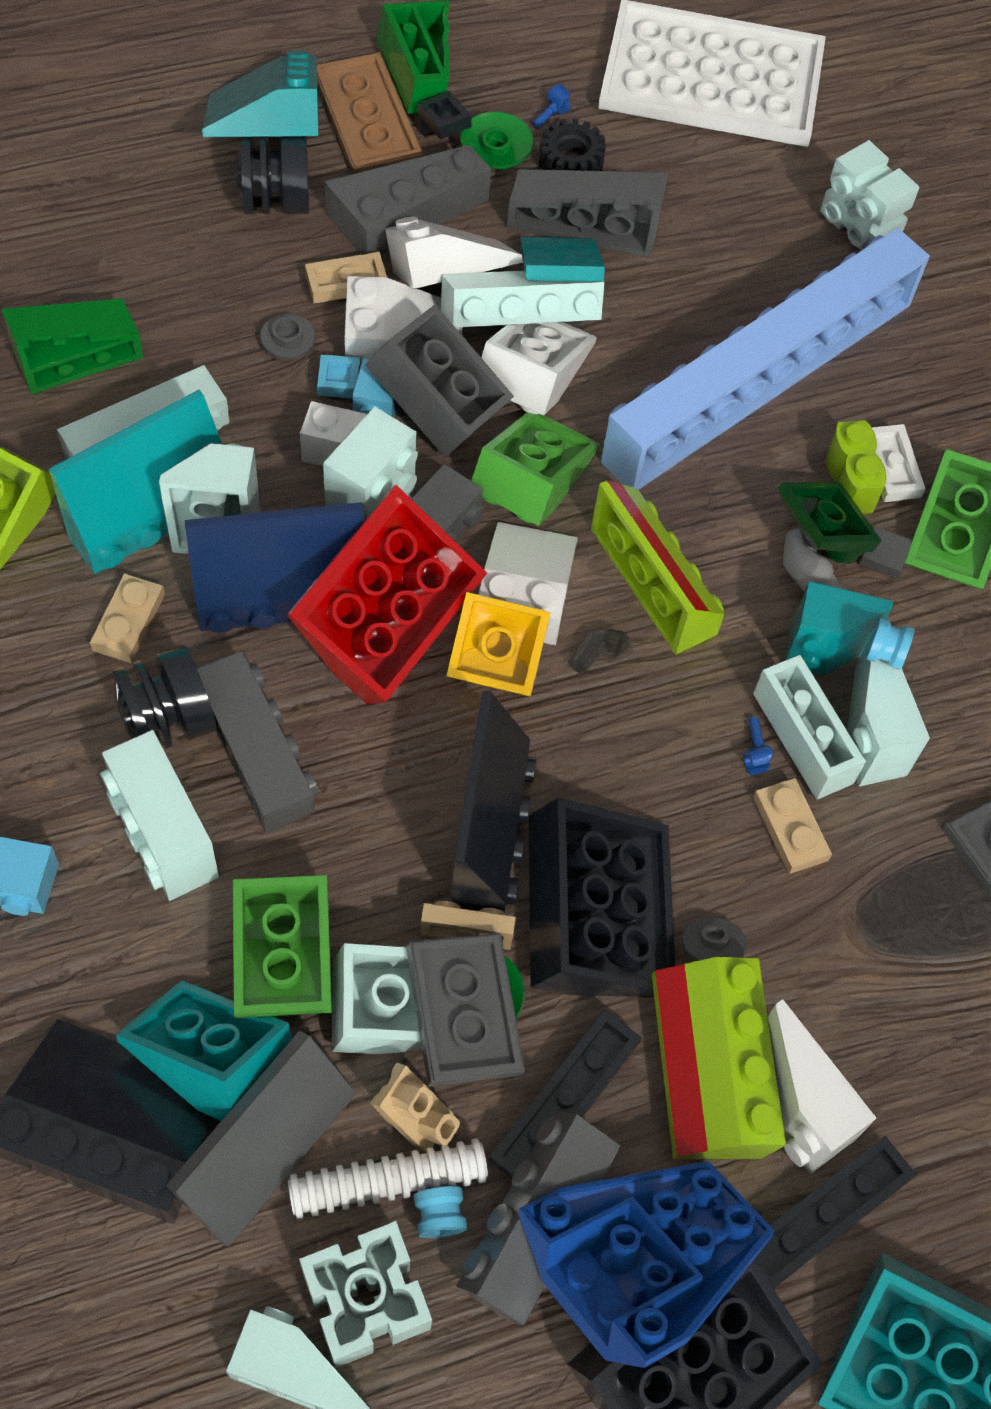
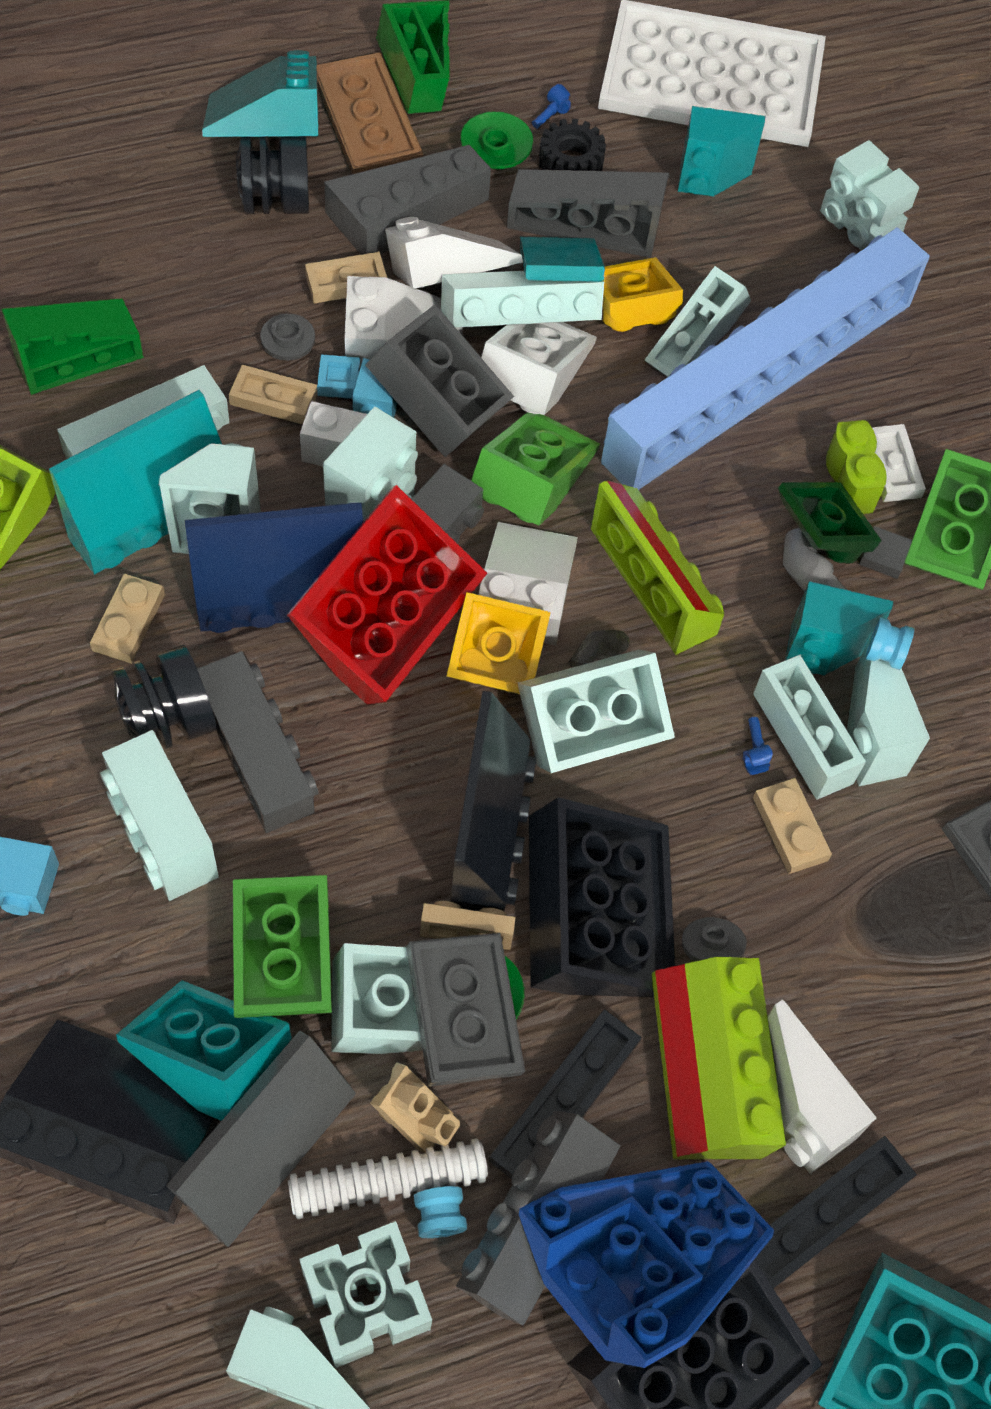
black bracket [418,91,472,139] -> none
none -> tan plate [229,365,318,424]
none -> light aqua brick [518,650,675,773]
none -> yellow slope [602,257,683,332]
none -> light aqua slope [645,266,751,377]
none -> teal slope [678,106,766,197]

